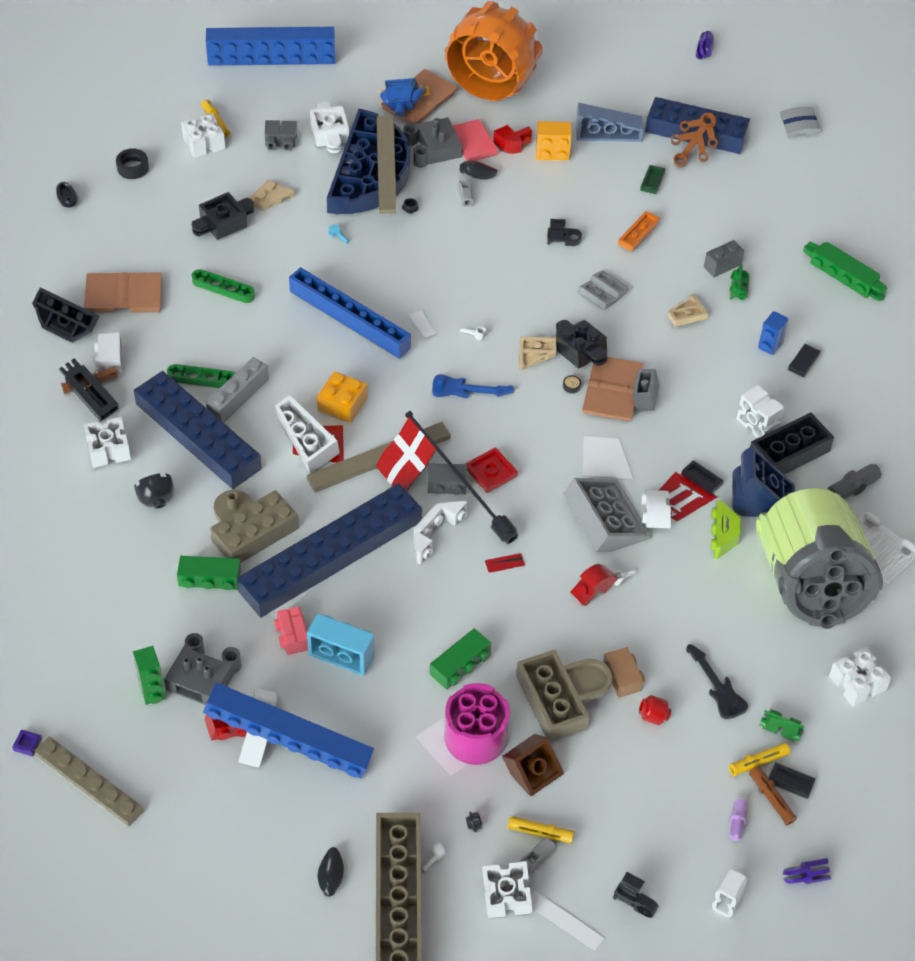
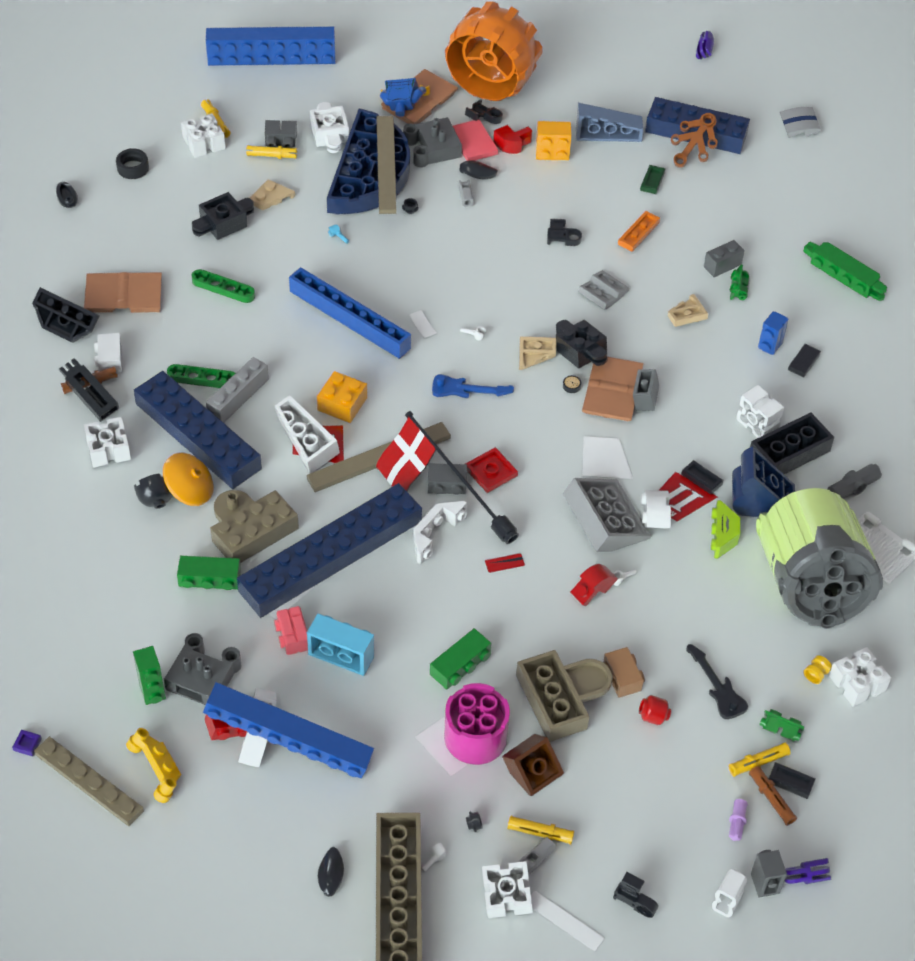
none -> yellow plate [126,728,182,803]
none -> light orange dish [163,453,214,506]
none -> yellow pin [246,145,297,159]
none -> black piece [465,100,503,124]
none -> dark grey brick [751,850,787,898]
none -> yellow wheel [804,655,832,684]

